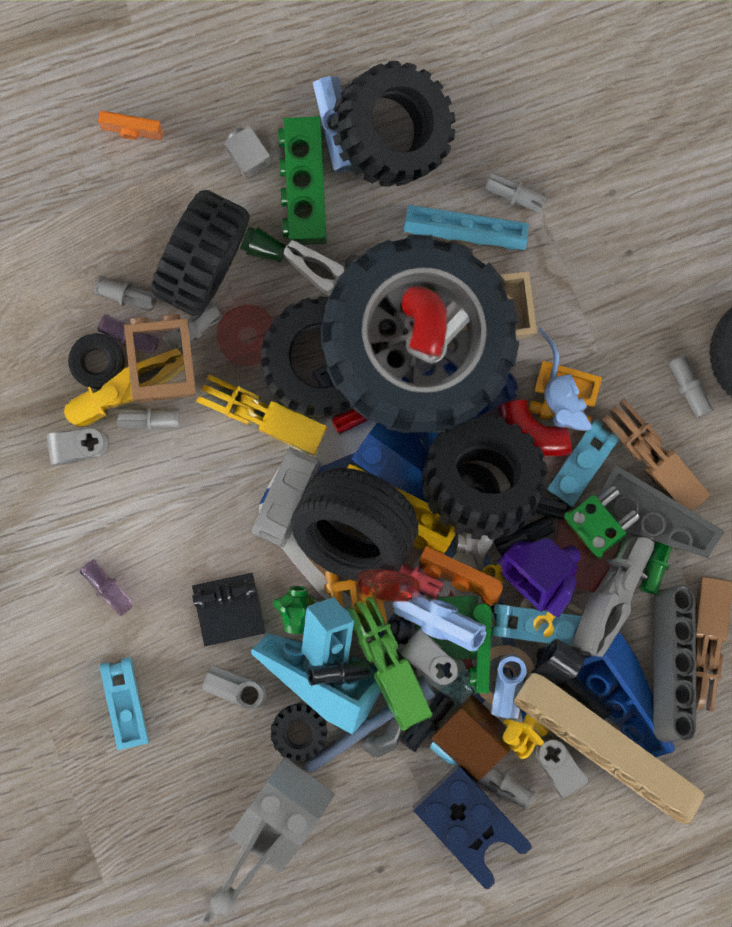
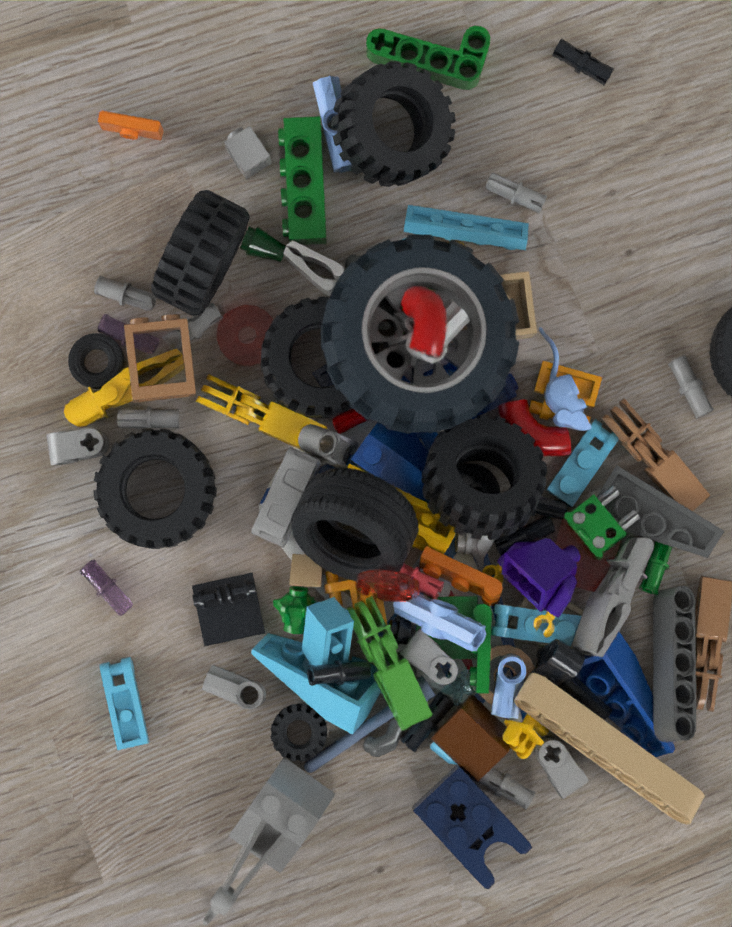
none -> black tyre [93,428,217,549]
none -> tan slope [289,554,323,587]
none -> light grey piece [298,424,358,468]
none -> green beam [366,25,491,90]
none -> black pin [552,38,614,86]

